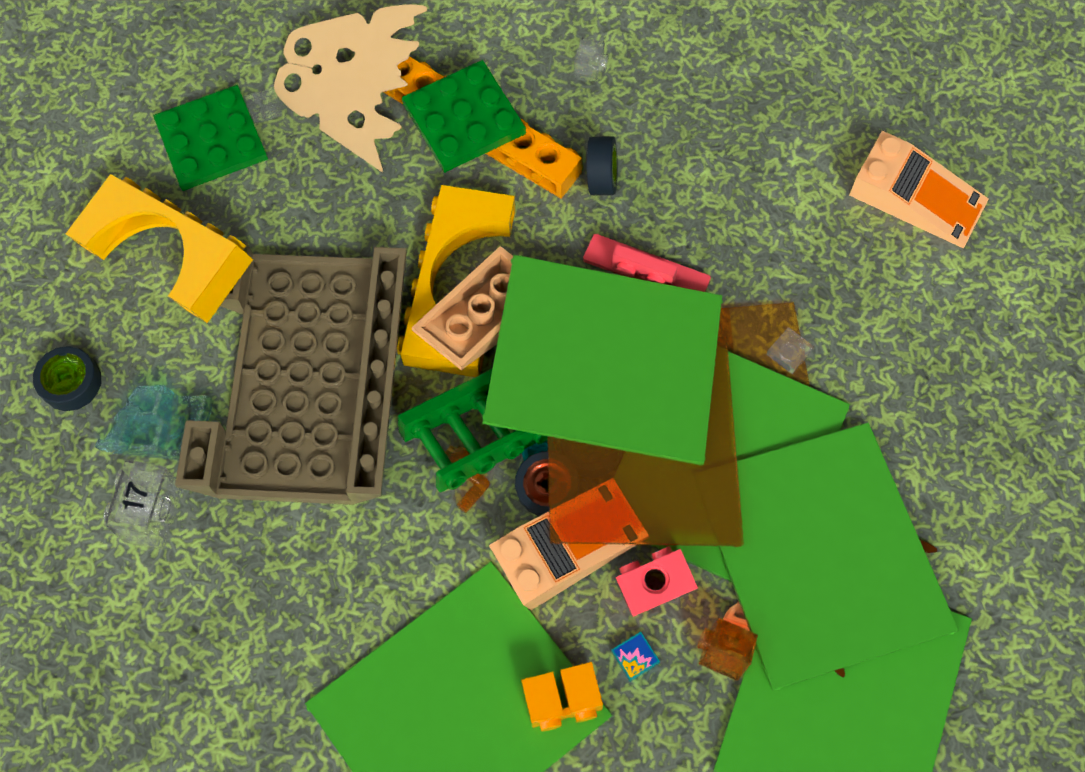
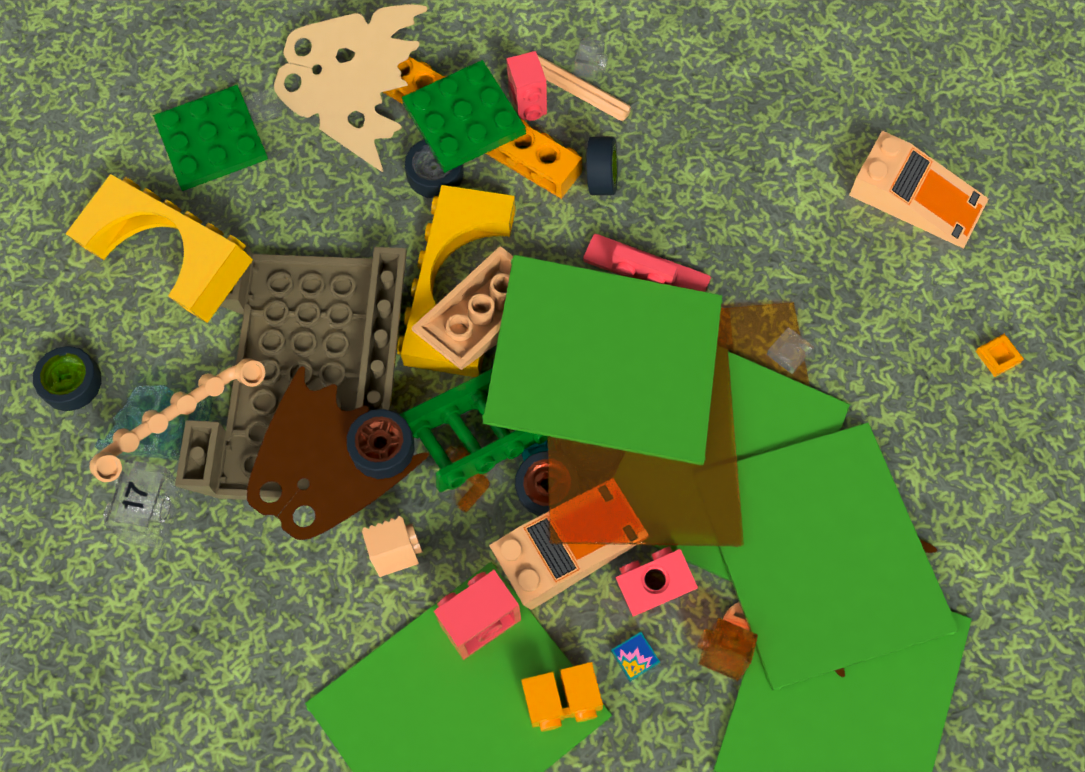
none -> light nougat bar [90,358,265,482]
none -> reddish brown piece [247,366,429,540]
none -> wheel [347,409,415,479]
none -> light nougat brick [362,516,422,577]
none -> black wheel [405,140,464,198]
none -> coral brick [434,570,521,660]
none -> coral brick [506,51,547,121]
none -> light nougat axle [538,55,631,121]
none -> light orange tile [975,333,1024,377]

